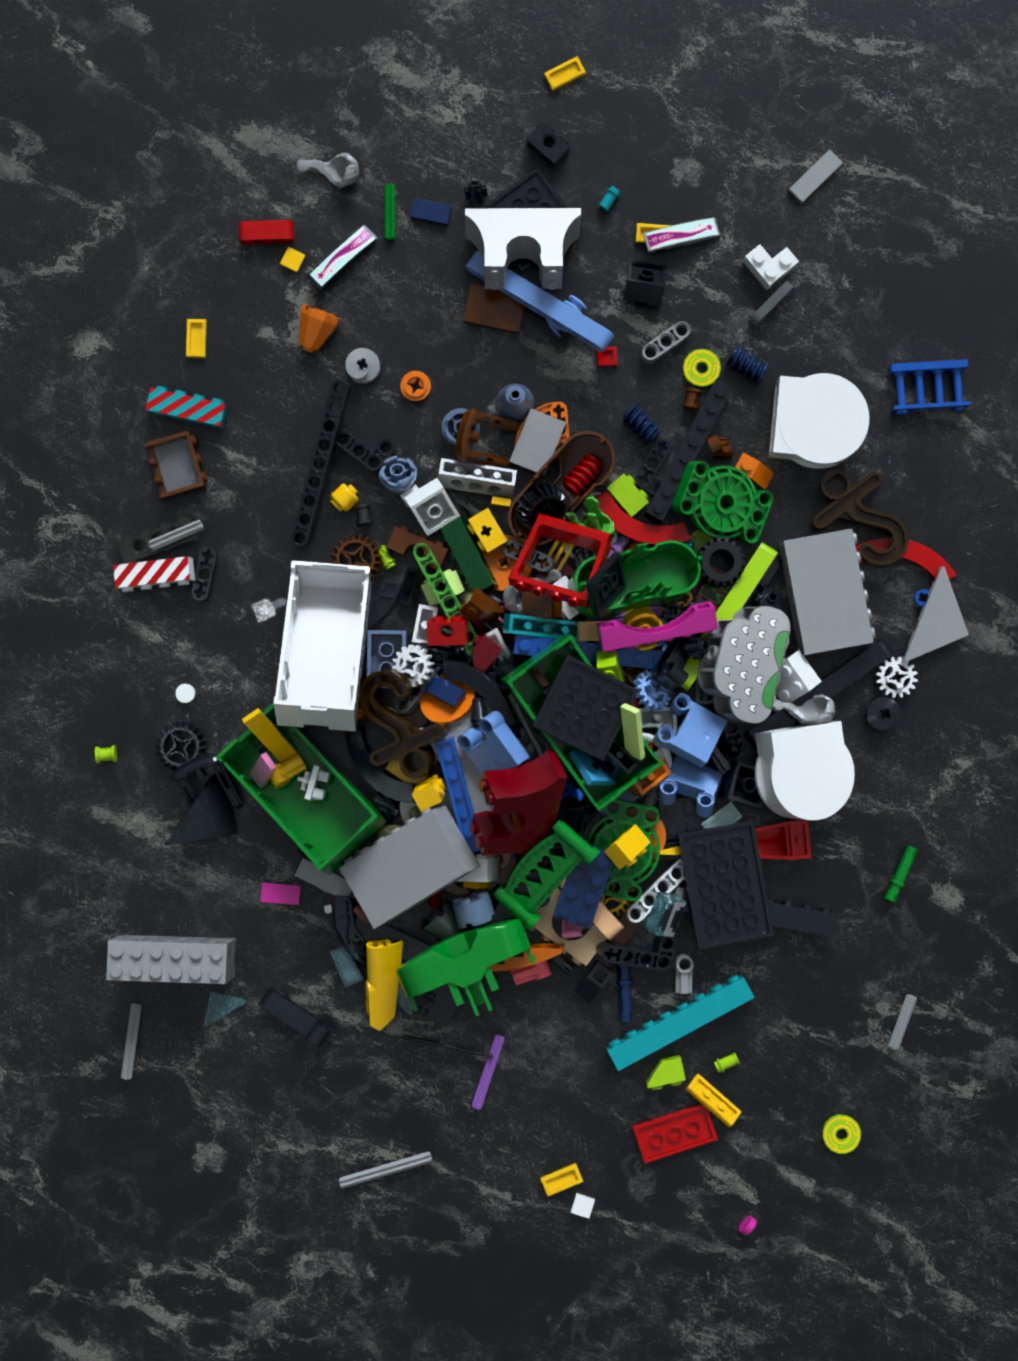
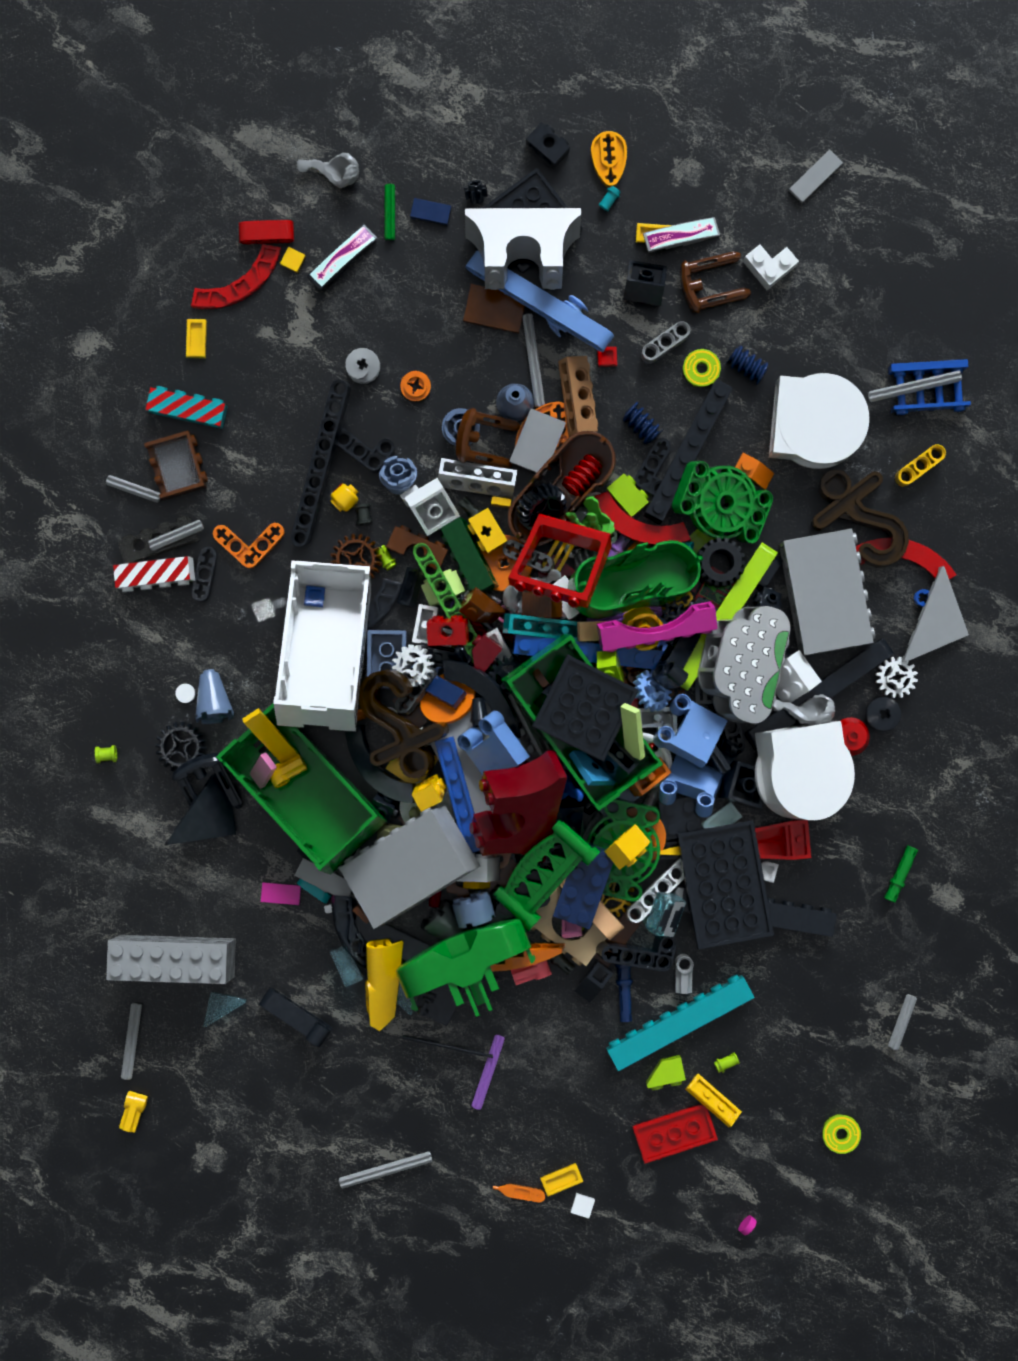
white hips [297,765,331,801] -> none
orange cone [299,304,341,353] -> none
yellow tile [544,56,586,92] -> none
black plate [586,553,626,618] -> none
reddish brown bush [682,388,703,411] -> none
black gear [685,635,709,660] -> none
reddish brown piece [706,434,734,459] -> none
dark grey beam [749,280,794,326] -> none
none -> light grey axle [106,475,161,503]
none -> yellow piece [119,1091,148,1133]
none -> red tile [191,244,281,309]
none -> sand blue cone [195,669,234,724]
none -> orange beam [213,523,285,569]
none -> teal beam [297,879,332,904]
none -> blue tile [304,585,325,608]
none -> orange piece [493,1184,545,1203]
none -> light grey axle [522,314,545,408]
none -> medium nougat brick [558,356,598,436]
none -> light orange piece [591,131,627,188]
none -> reddish brown piece [680,251,751,314]
none -> white tile [761,861,779,883]
none -> red cone [840,717,870,756]
none -> light grey axle [868,371,962,402]
none -> yellow beam [895,444,946,487]

